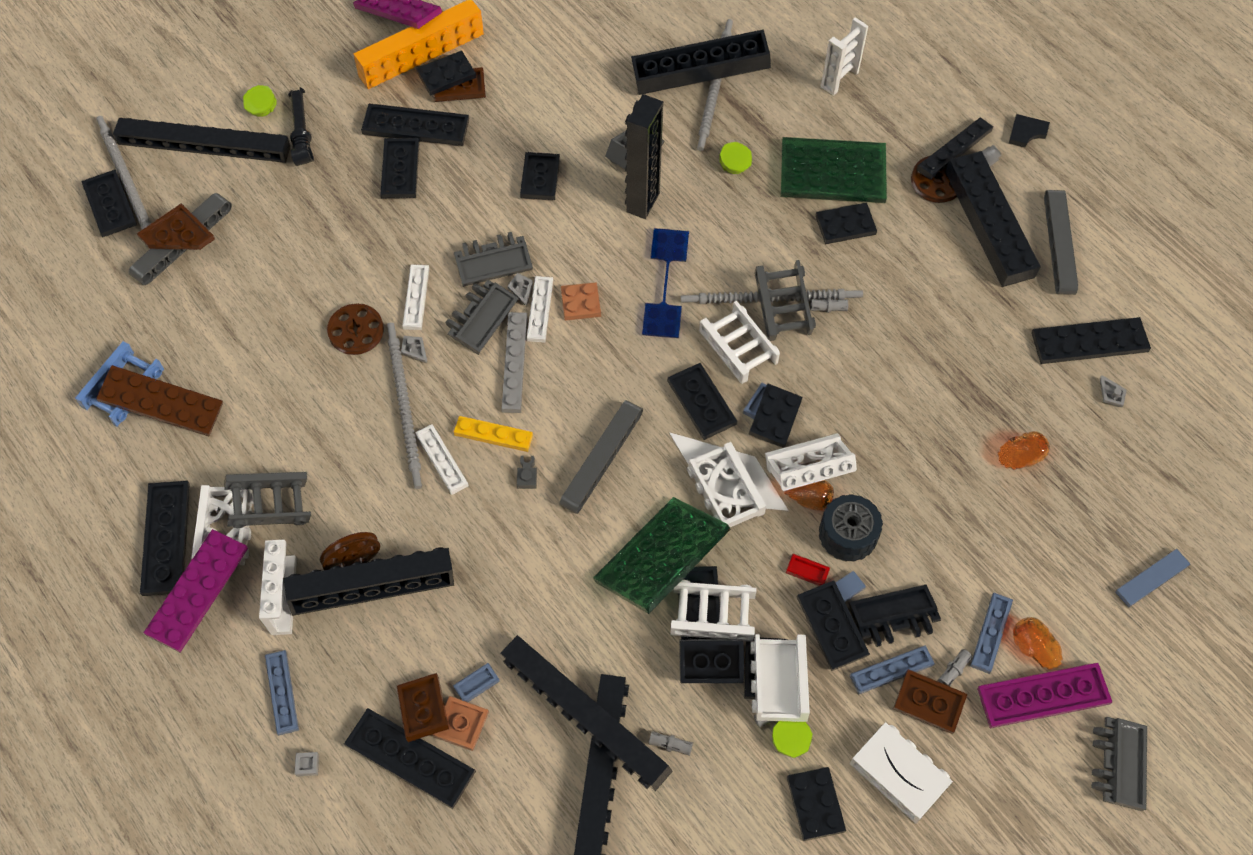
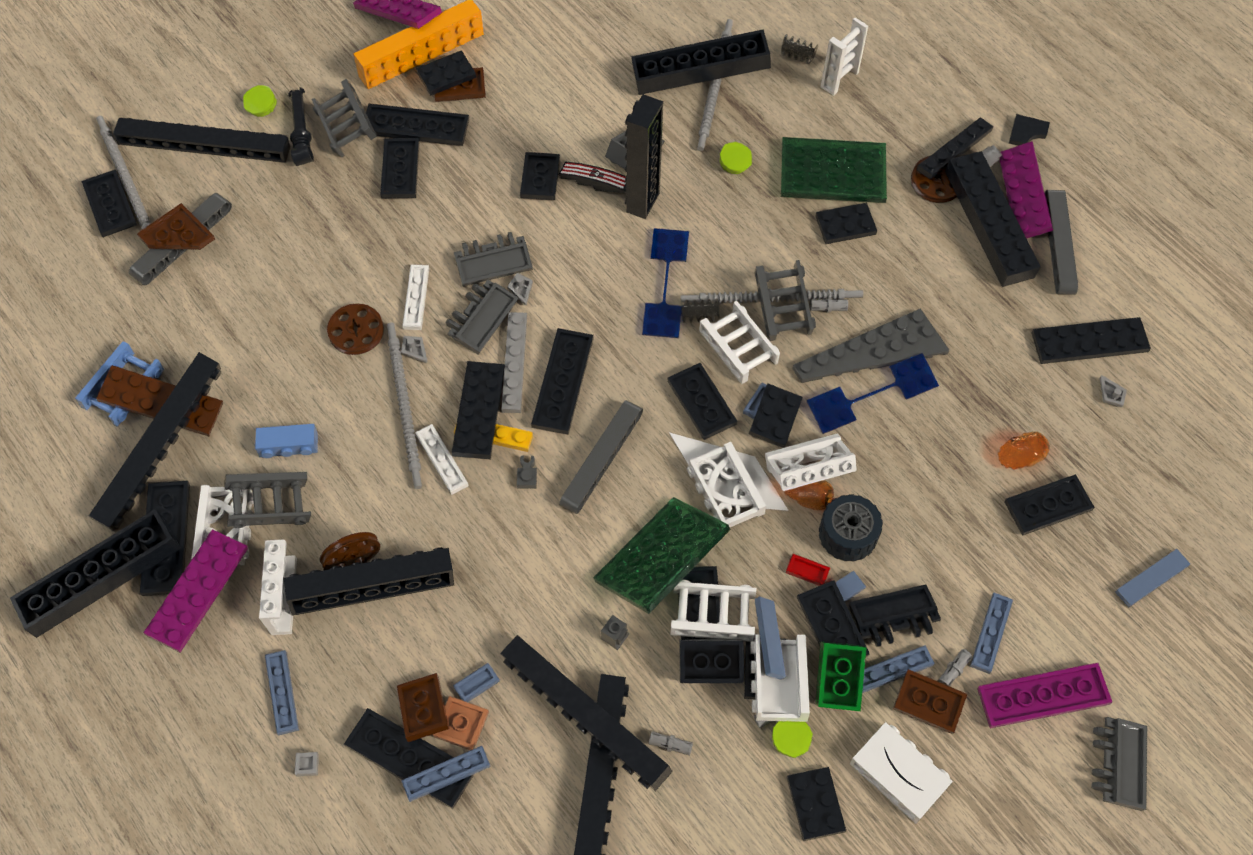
white tile [527,276,553,343] -> none
nougat plate [561,282,601,321] -> none
clear orange hair [1013,617,1063,670] -> none
none -> black brick [10,509,181,638]
none -> black brick [89,352,222,531]
none -> medium blue brick [255,424,318,458]
none -> dark grey fence [312,79,377,157]
none -> sand blue tile [401,746,491,802]
none -> black plate [452,361,505,460]
none -> black plate [531,328,594,435]
none -> slope [558,161,627,193]
none -> dark grey window [601,615,629,650]
none -> clear smoke piece [681,298,720,323]
none -> sand blue tile [755,596,786,680]
none -> clear smoke piece [781,34,818,64]
none -> dark grey wing [792,308,949,383]
none -> clear blue hinge [806,353,939,434]
none -> green brick [815,641,866,712]
none -> magenta plate [999,142,1053,239]
none -> black plate [1004,474,1095,536]

